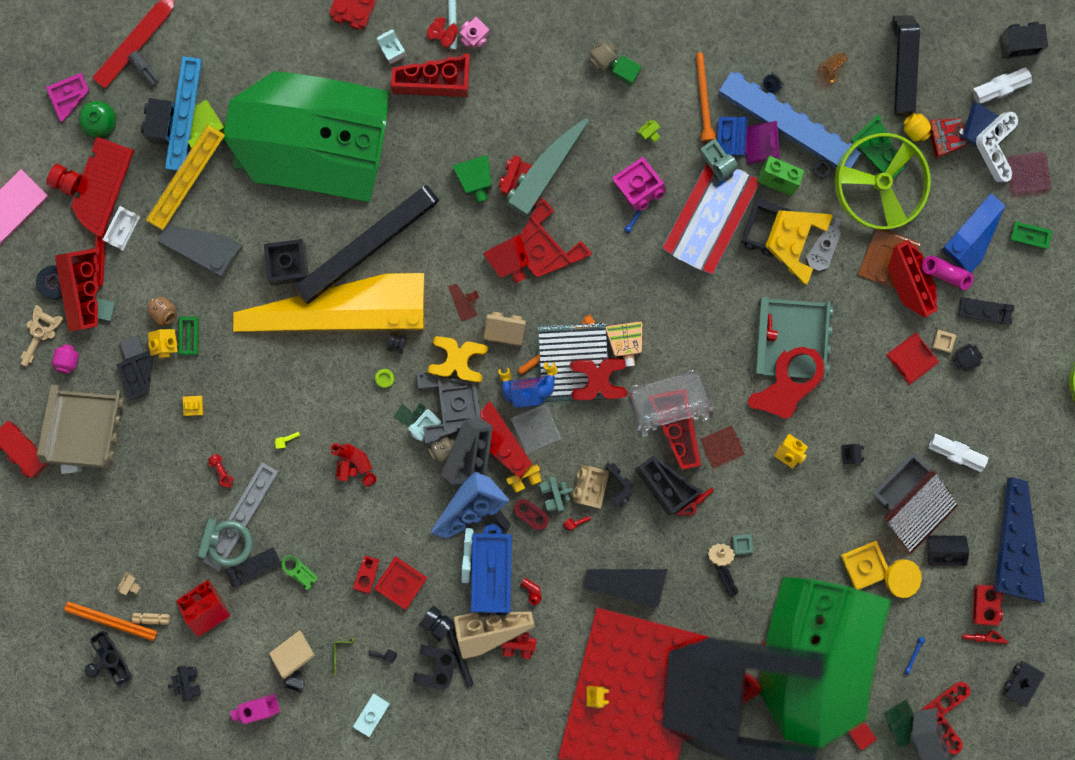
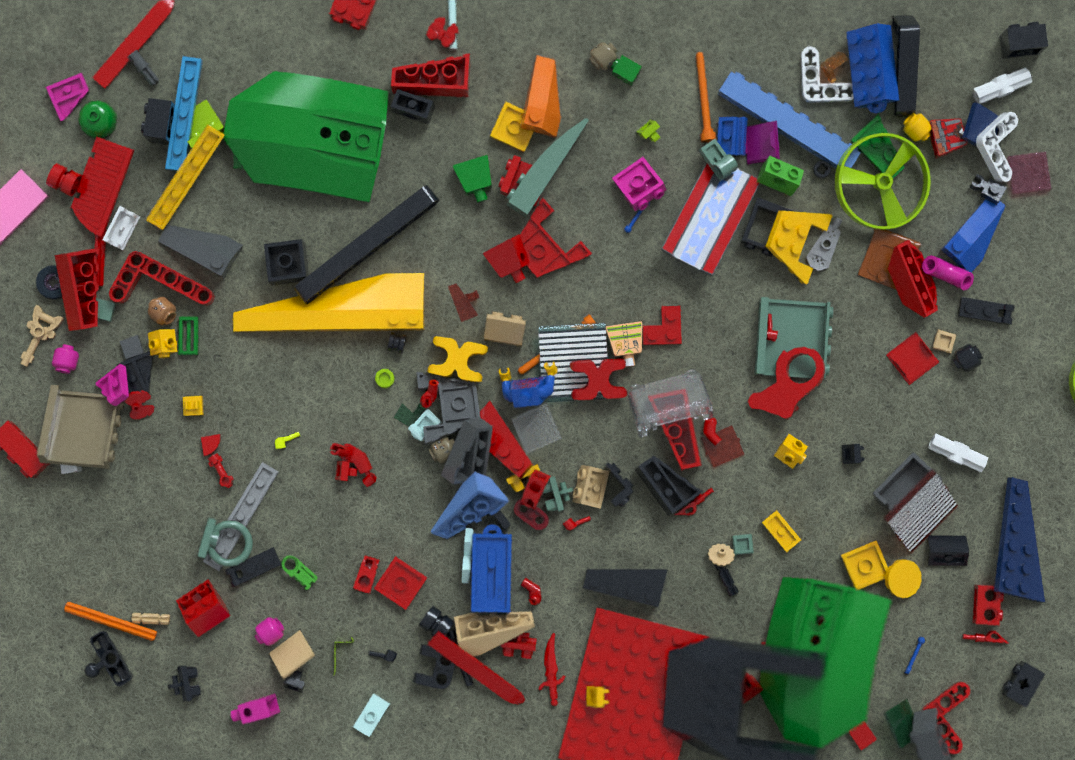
tan tile [117,571,141,595] -> none
light aqua bracket [377,30,407,64] -> none
bright pink brick [460,17,490,49] -> none
black plate [763,72,785,93] -> none
green plate [1010,221,1053,250] -> none
none -> dark pink wing [96,364,129,406]
none -> red beam [109,251,215,306]
none -> red piece [125,391,154,419]
none -> red tile [201,434,221,456]
none -> dark pink head [255,617,284,646]
none -> black brick [391,89,435,125]
none -> red arm [420,380,438,408]
none -> red piece [428,631,525,704]
none -> yellow tile [490,102,534,152]
none -> orange wedge [519,55,561,138]
none -> red leg [520,469,551,510]
none -> red piece [539,633,566,706]
none -> red plate [643,306,682,345]
none -> red arm [703,417,722,446]
none -> yellow plate [761,510,801,552]
none -> white beam [801,47,854,103]
none -> blue piece [846,23,899,113]
none -> plate [970,174,1007,205]

